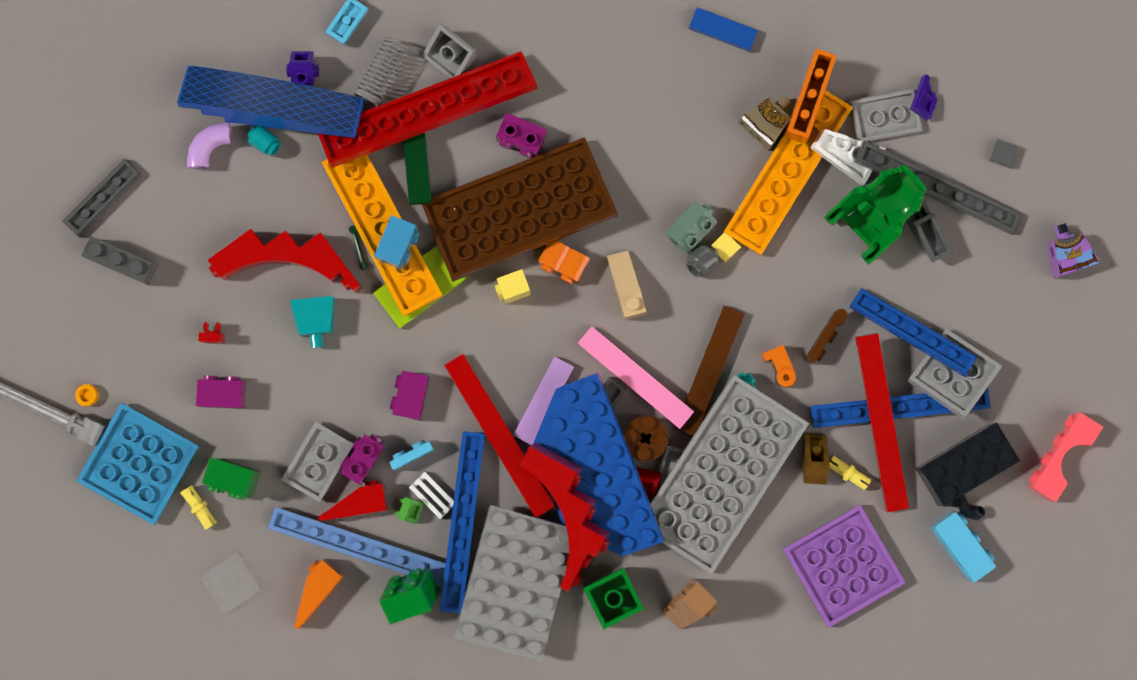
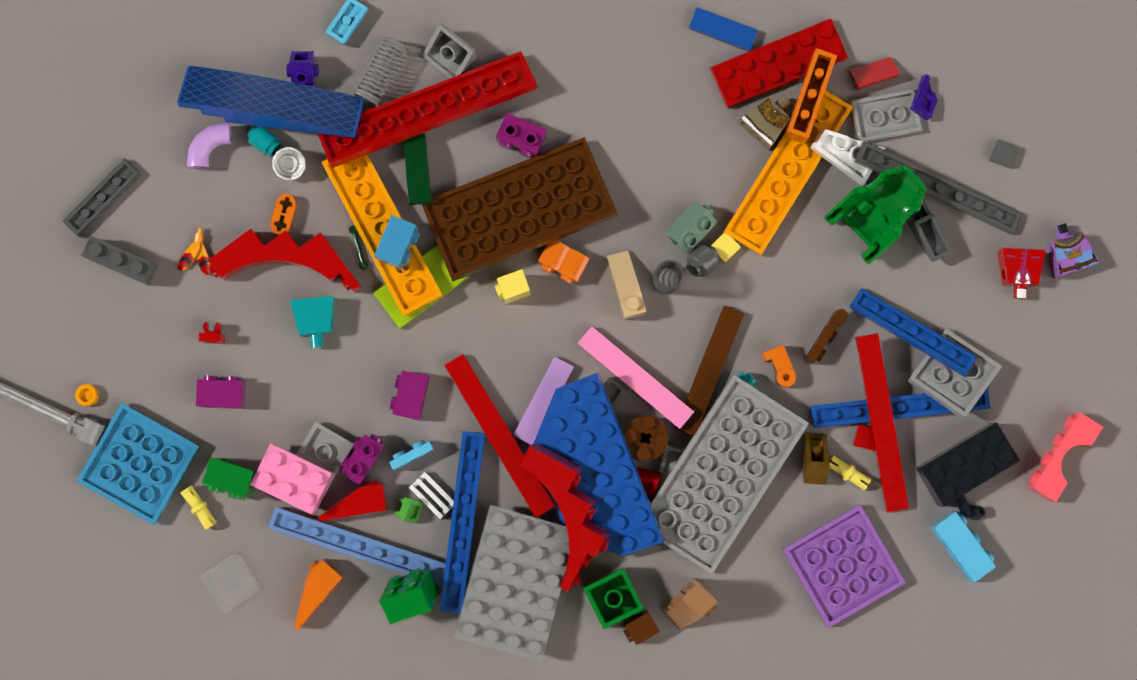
none -> piece [178,227,211,275]
none -> bright pink brick [250,444,335,514]
none -> orange beam [270,194,297,235]
none -> white hair [272,147,306,180]
none -> reddish brown brick [623,611,660,645]
none -> dark grey piece [652,260,685,294]
none -> red plate [710,18,848,109]
none -> red slope [849,57,900,91]
none -> red tile [852,424,875,451]
none -> red torso [998,248,1045,299]

